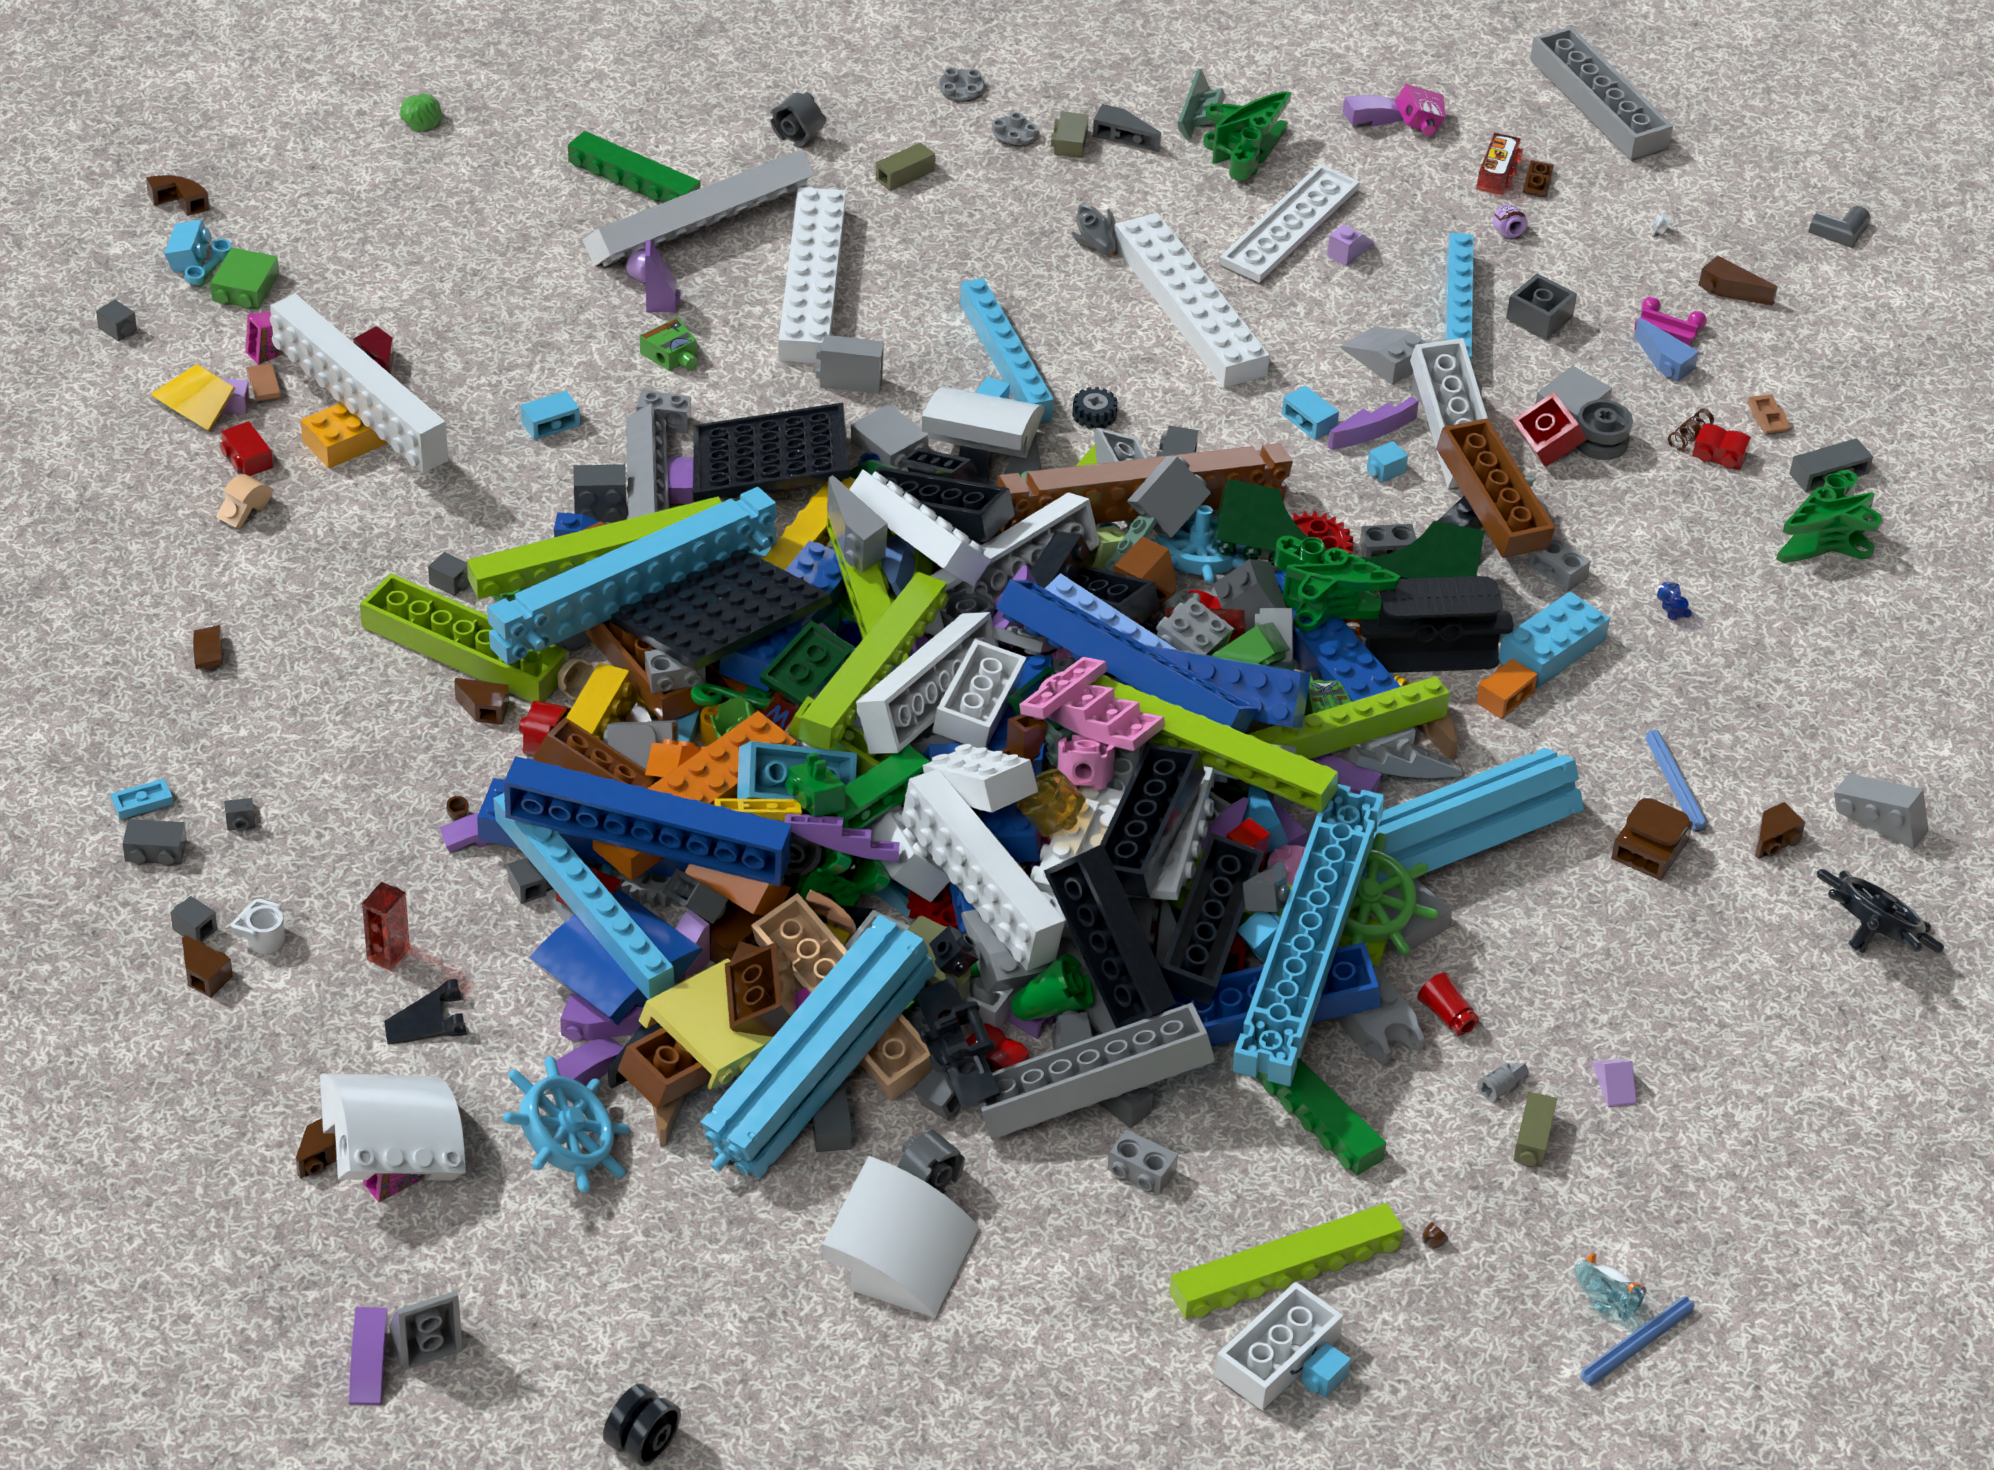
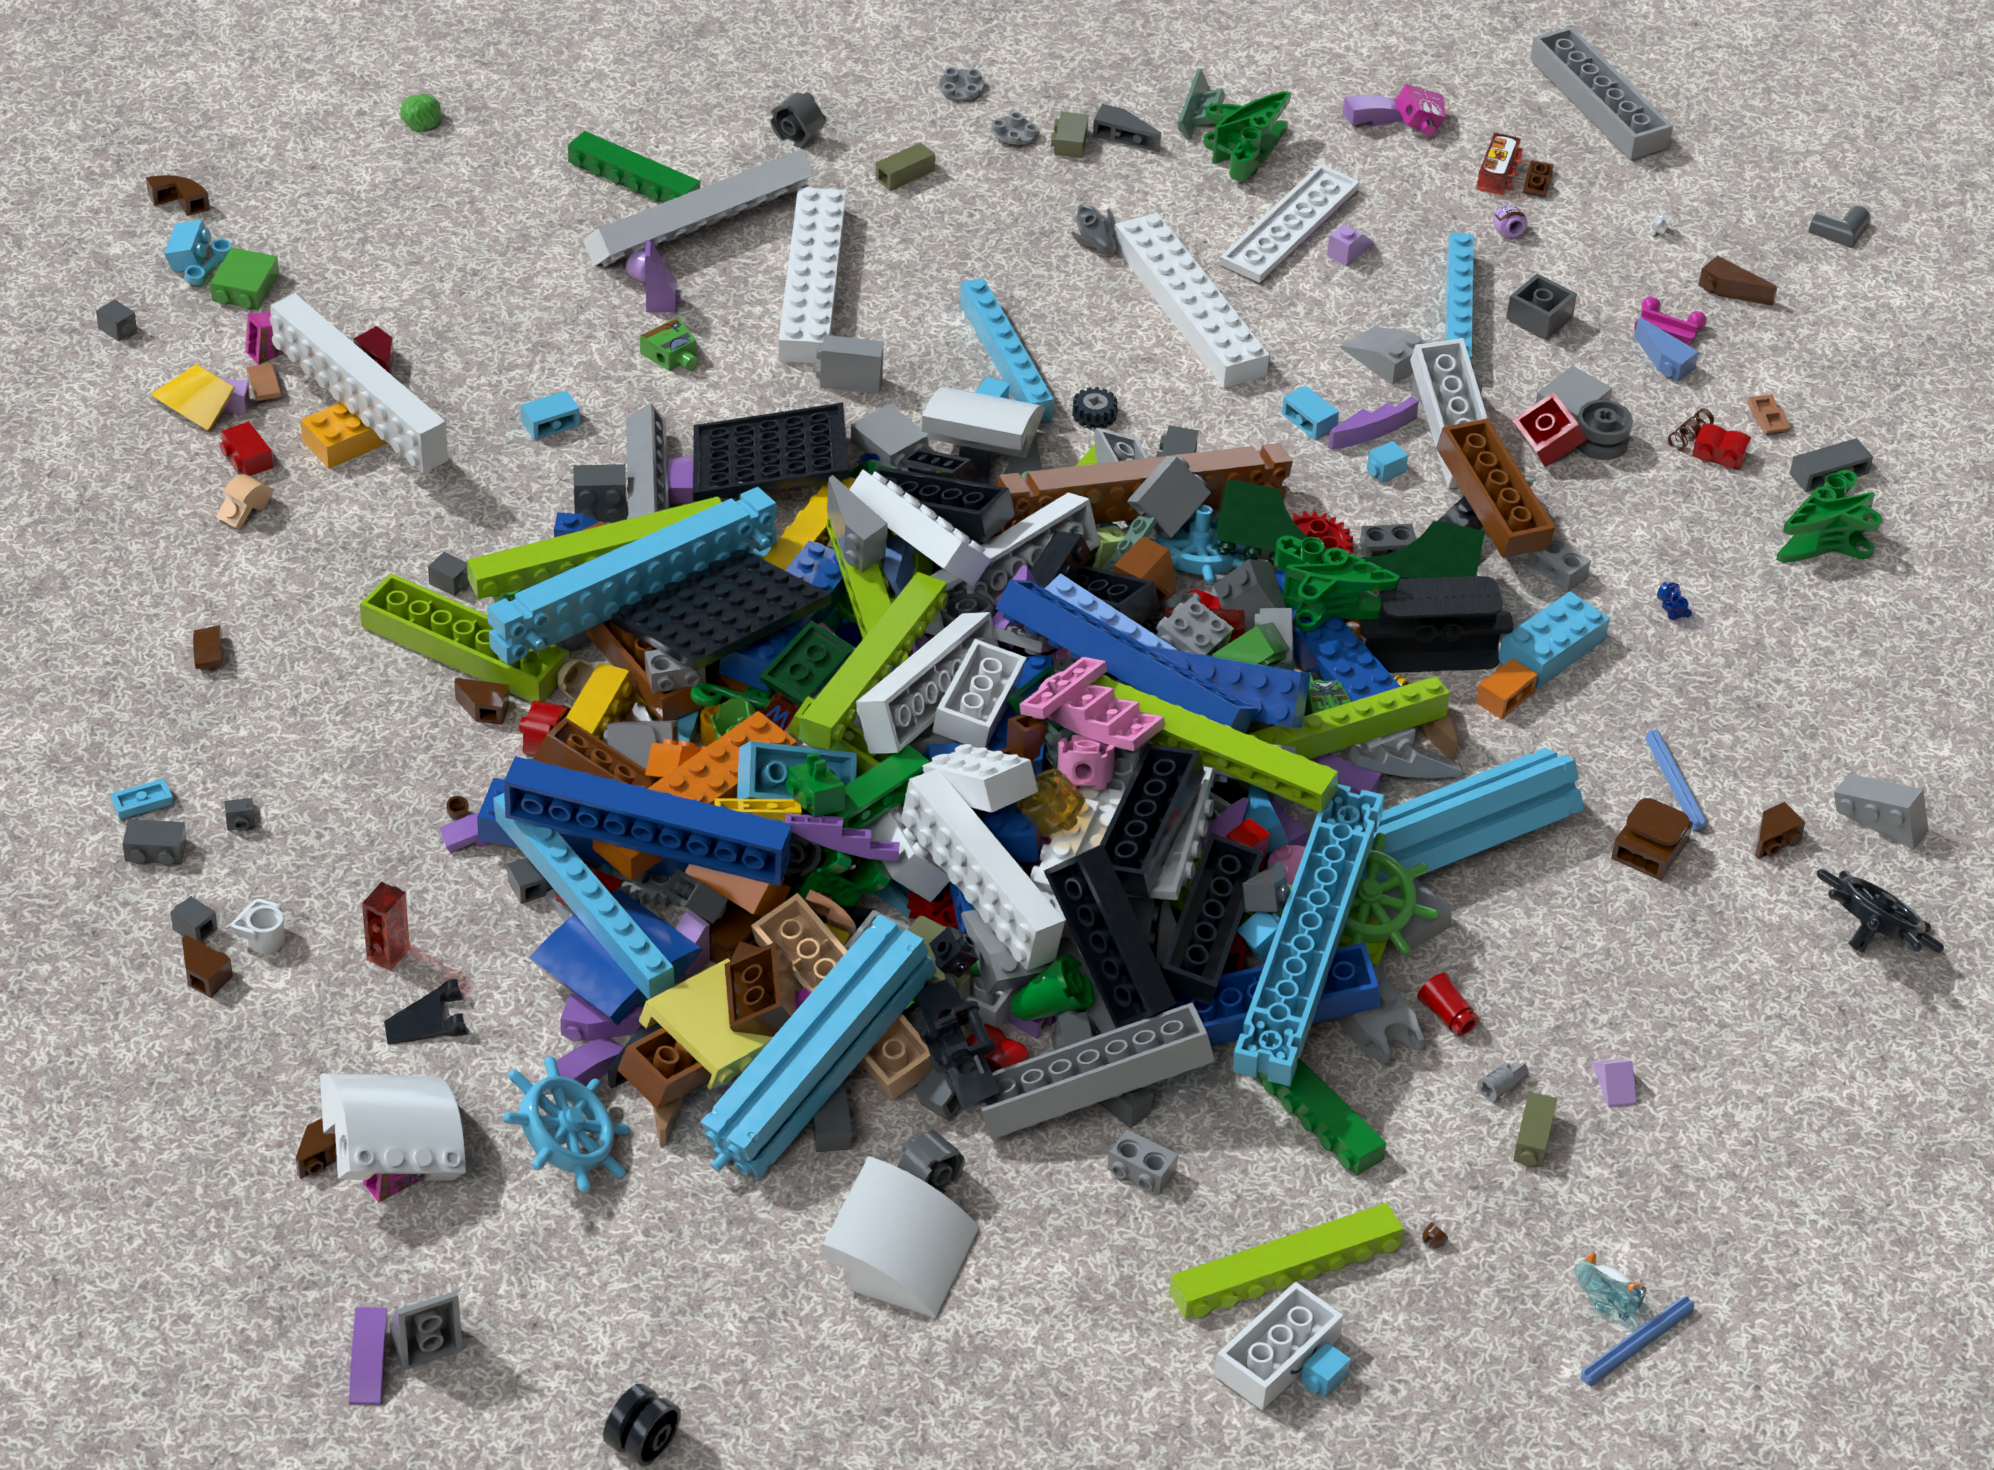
light grey brick [637,390,691,434] -> none

